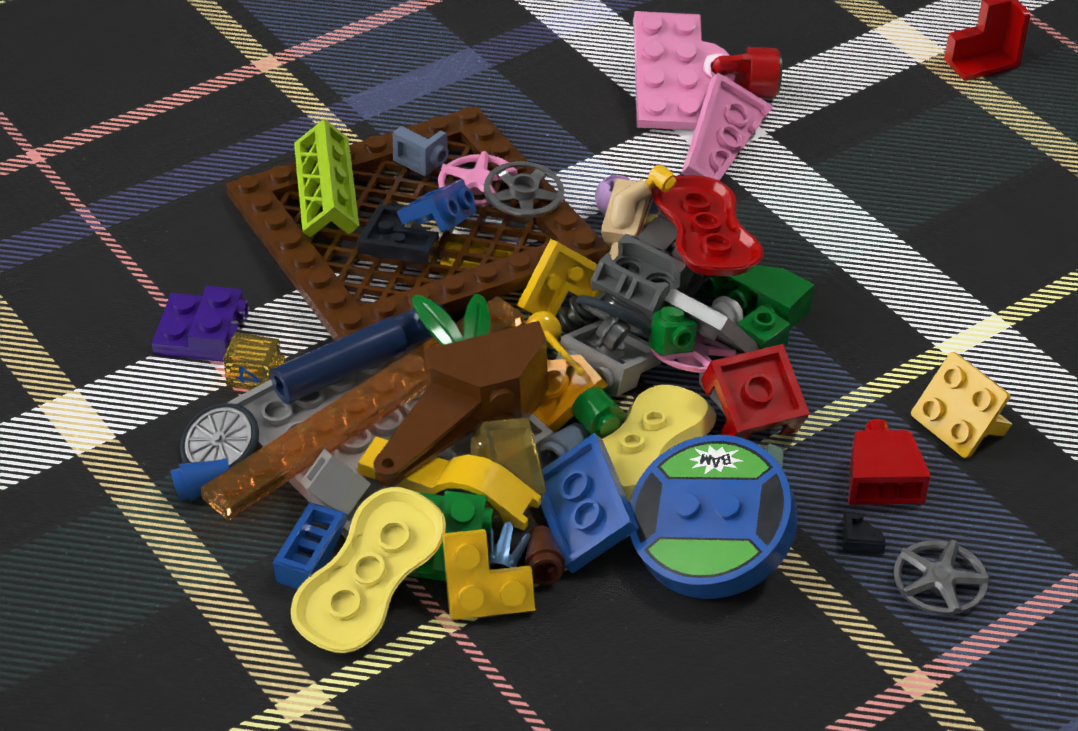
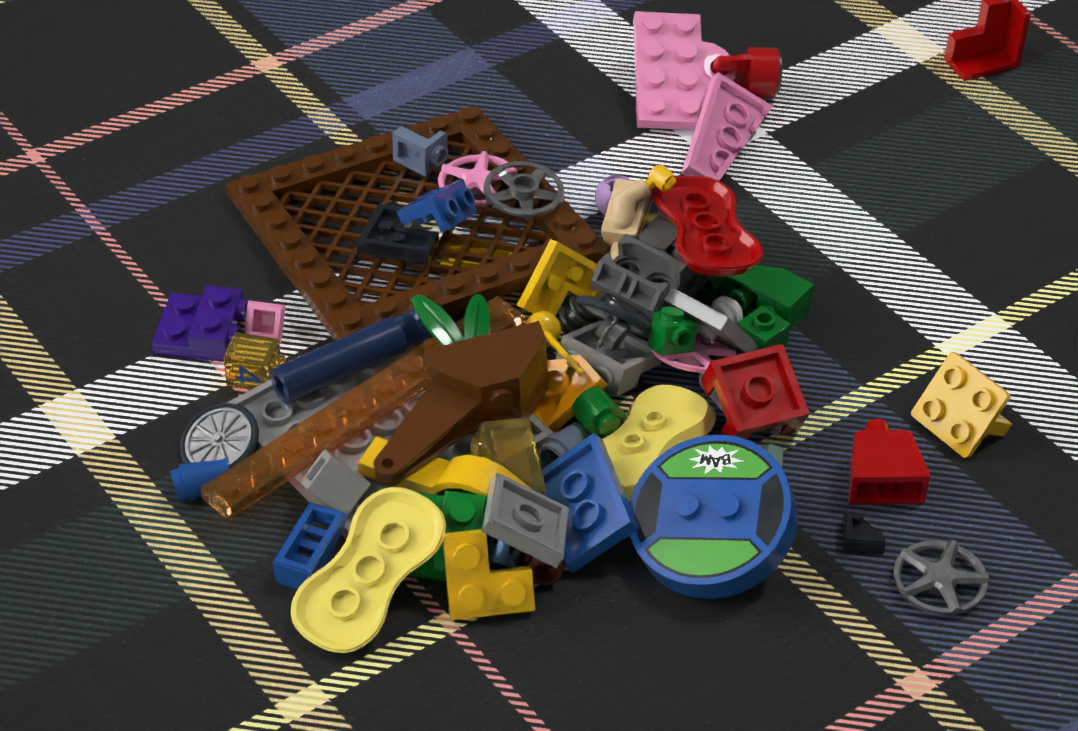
lime fence [294,119,359,237] -> none
none -> bright pink slope [244,300,286,343]
none -> light grey plate [482,473,569,568]

